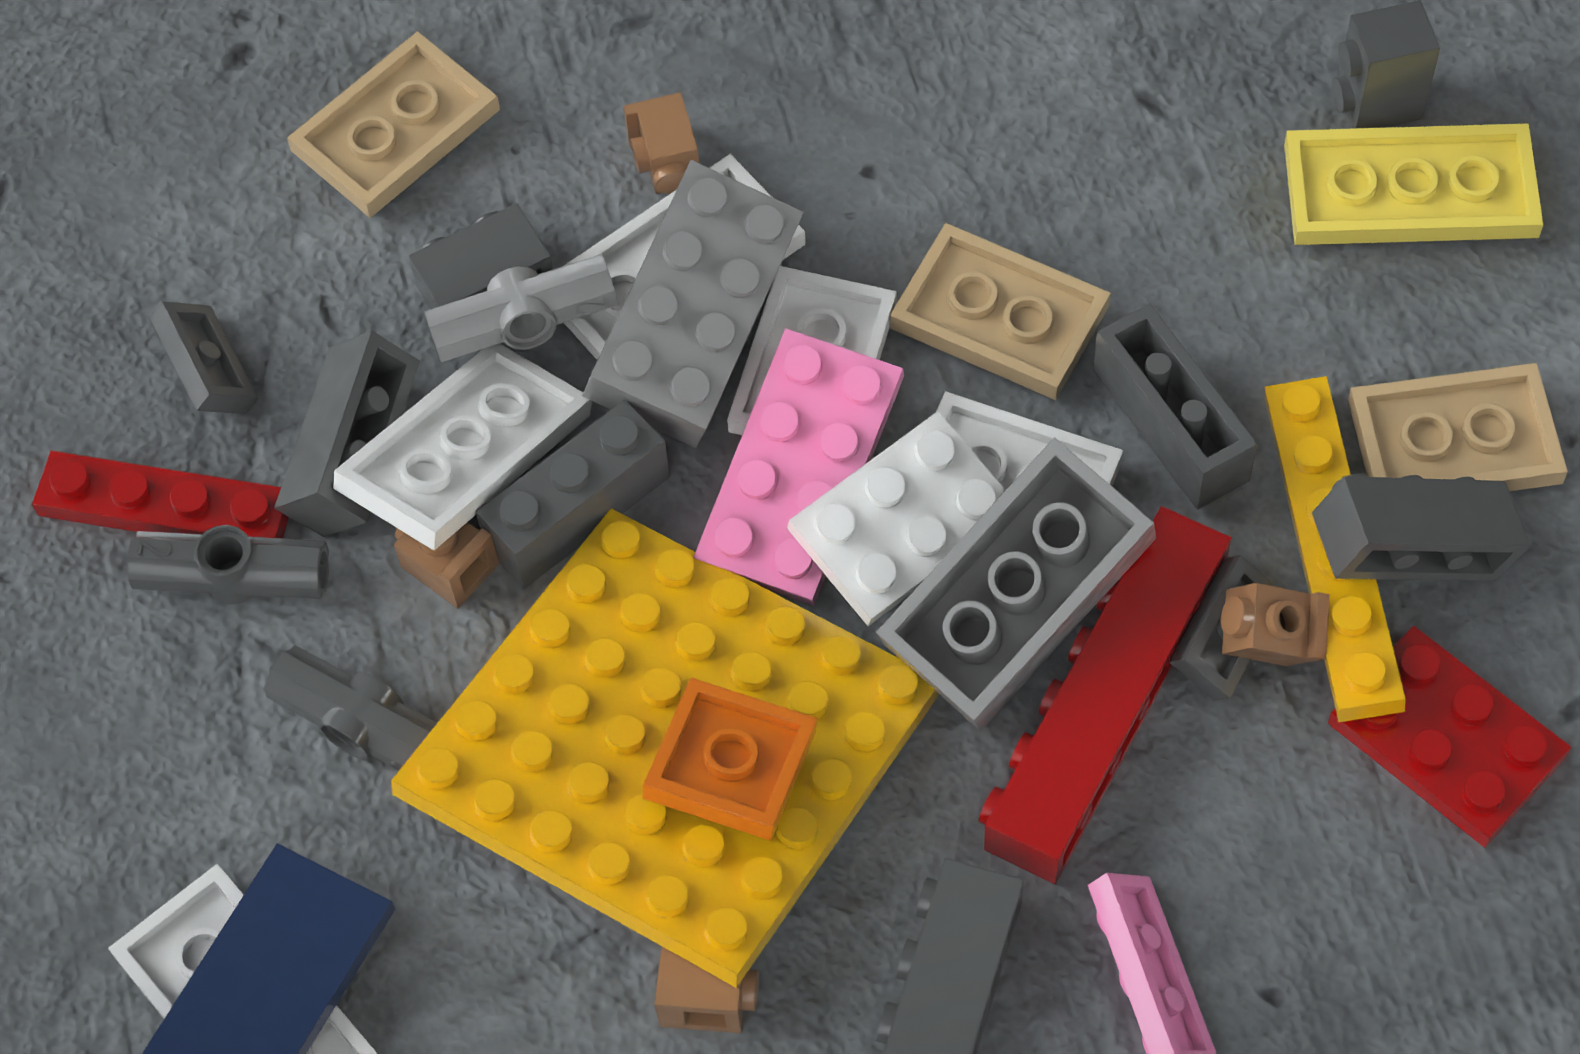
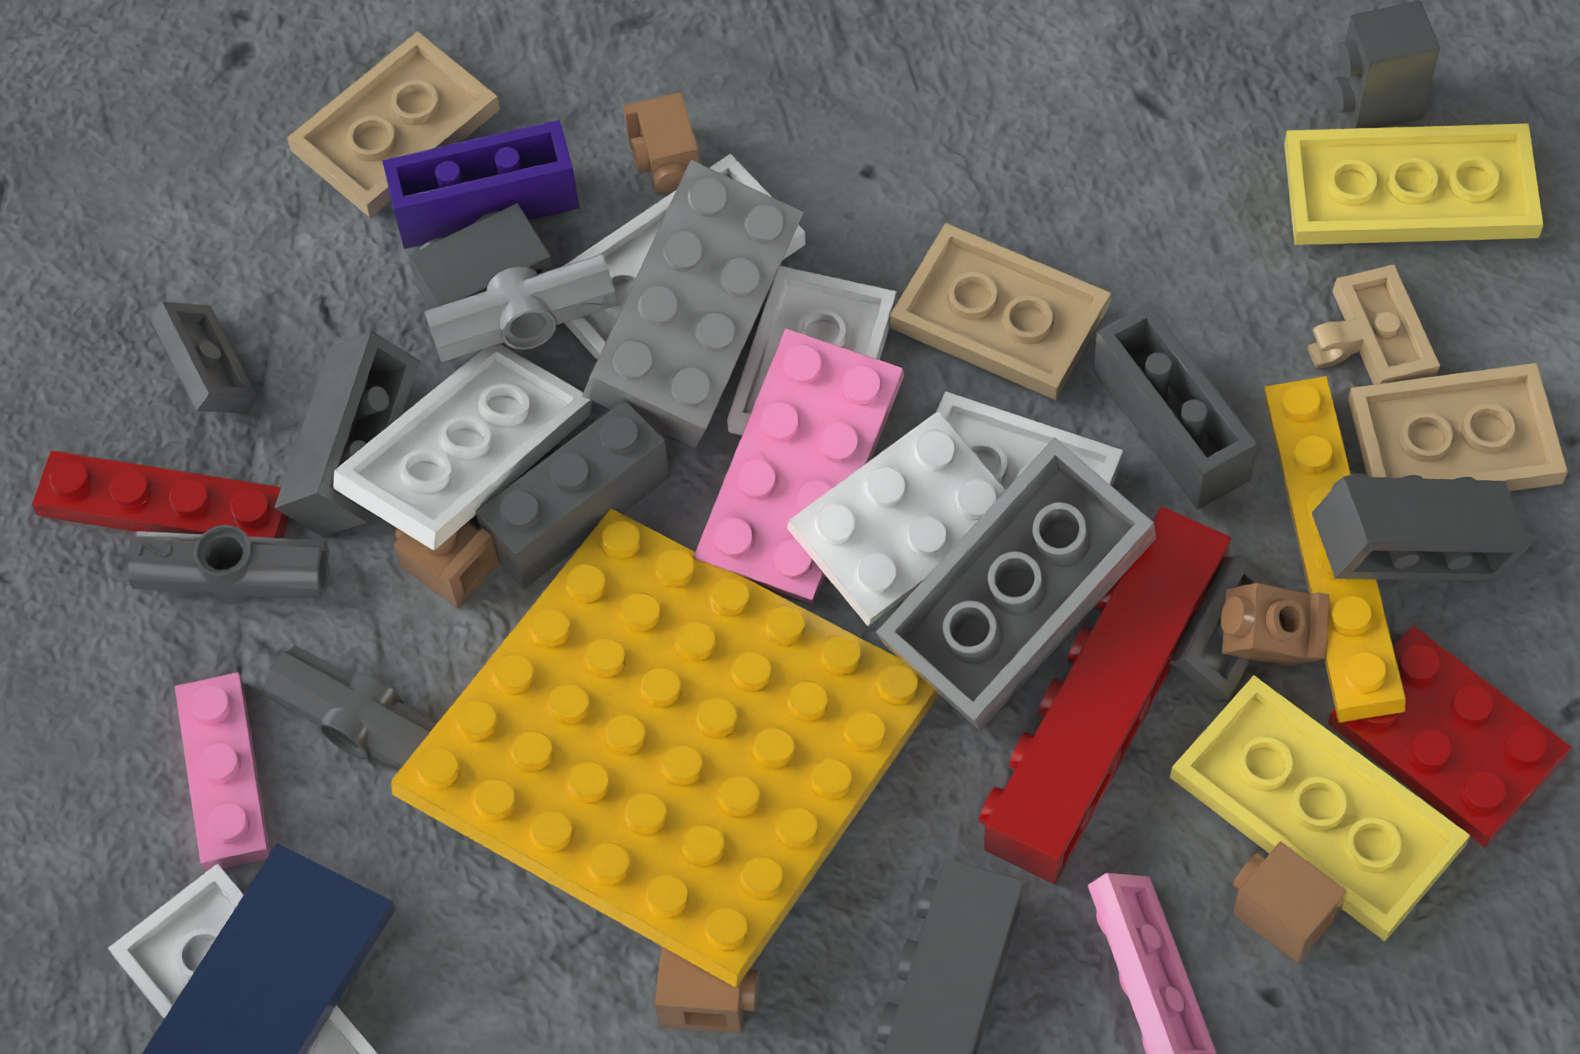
orange plate [643,678,817,841] -> none
none -> bright pink plate [175,672,270,872]
none -> dark purple brick [382,120,580,249]
none -> light yellow plate [1170,675,1470,942]
none -> medium nougat brick [1233,841,1347,964]
none -> tan plate [1307,264,1440,385]

